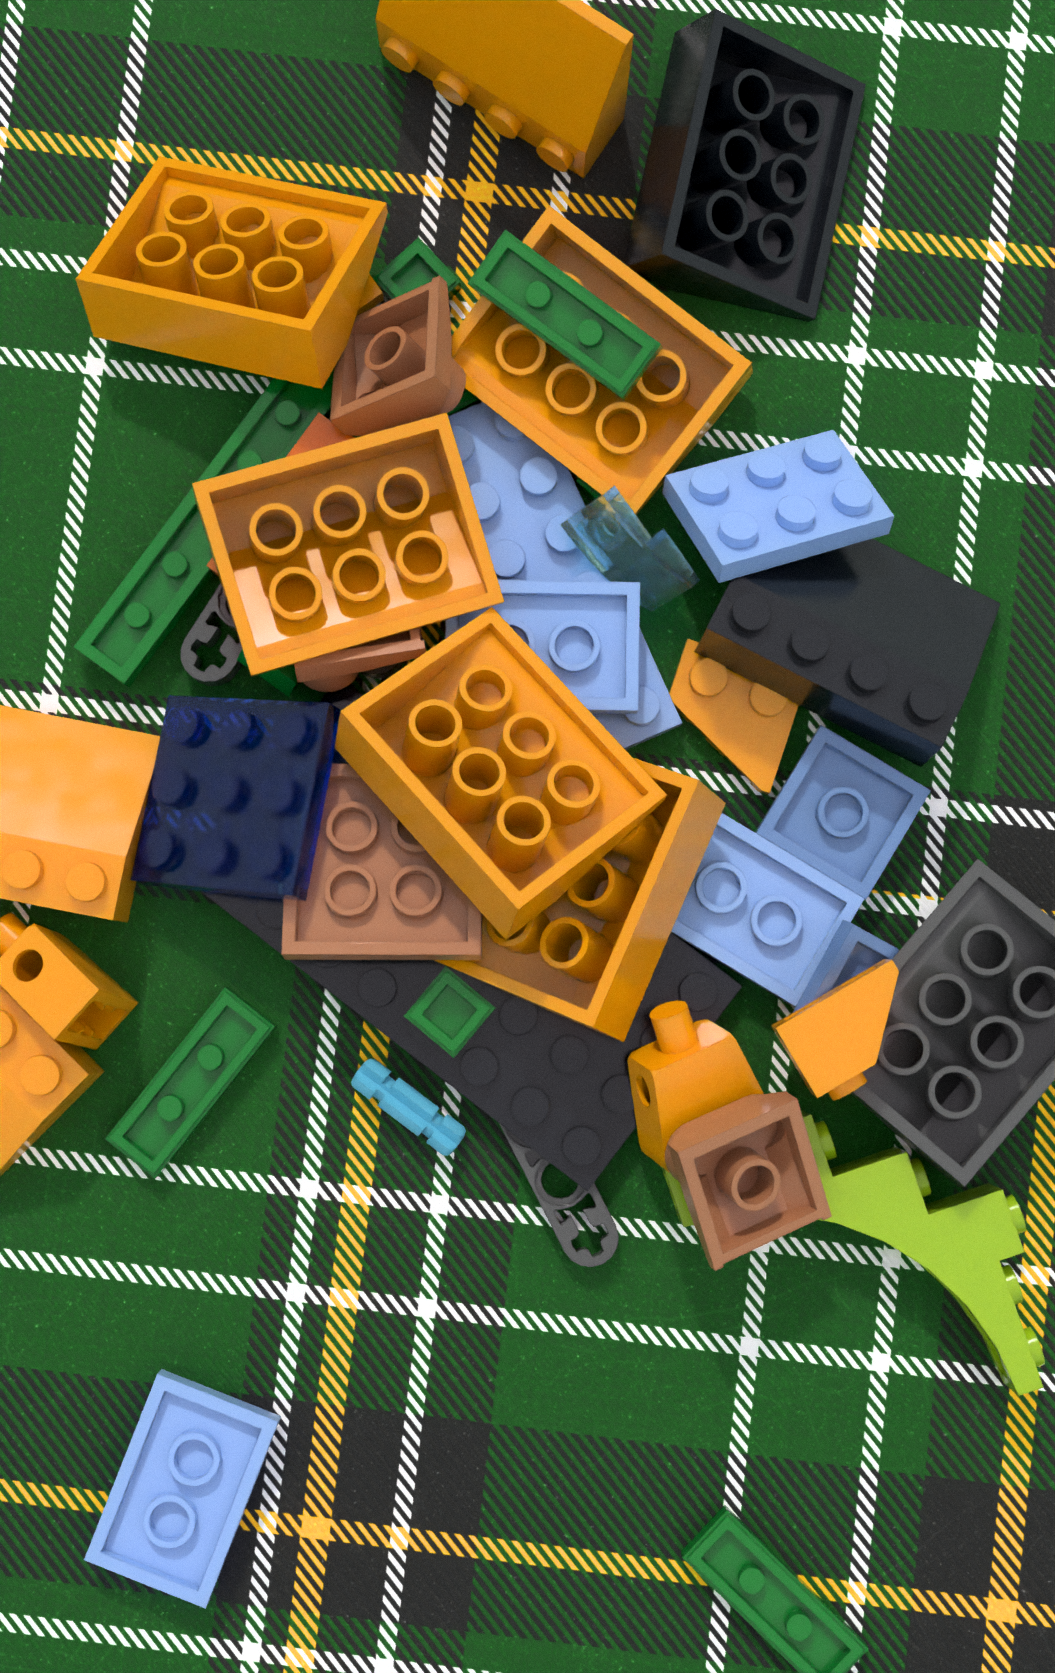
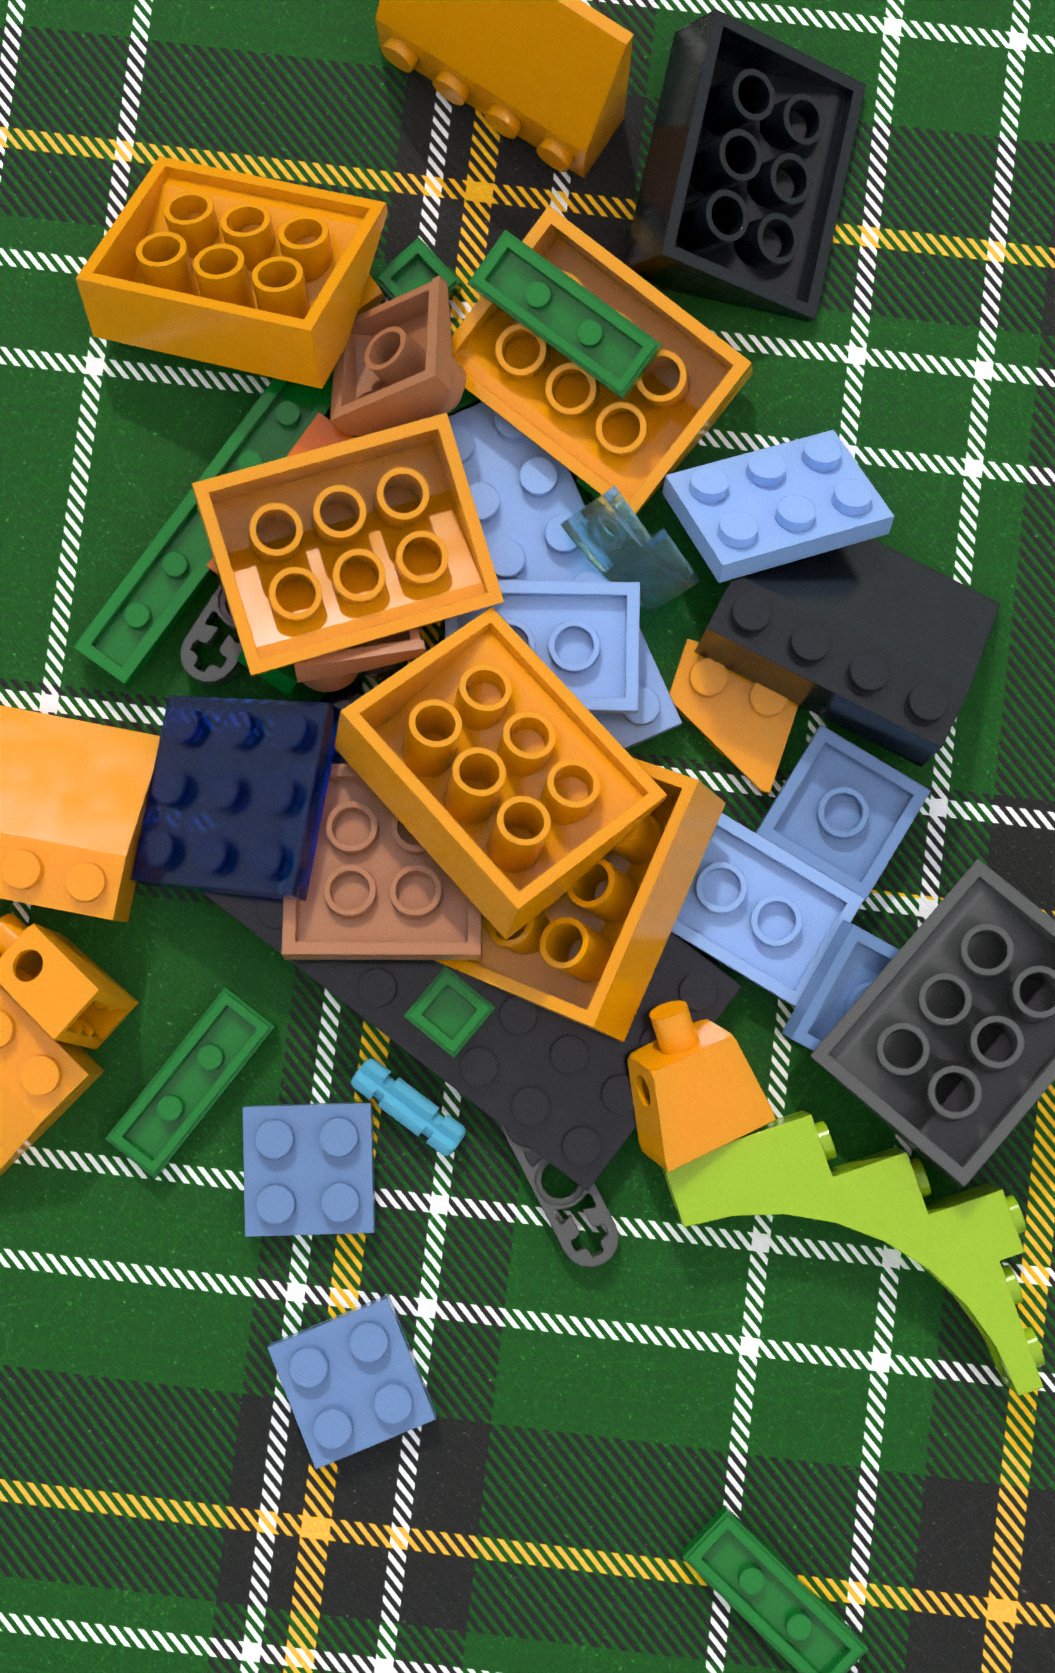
light blue plate [84,1369,281,1609] -> none
nougat slope [665,1091,832,1271] -> none
light orange slope [771,959,899,1101] -> none
none -> medium blue plate [243,1102,376,1237]
none -> medium blue plate [267,1294,437,1469]

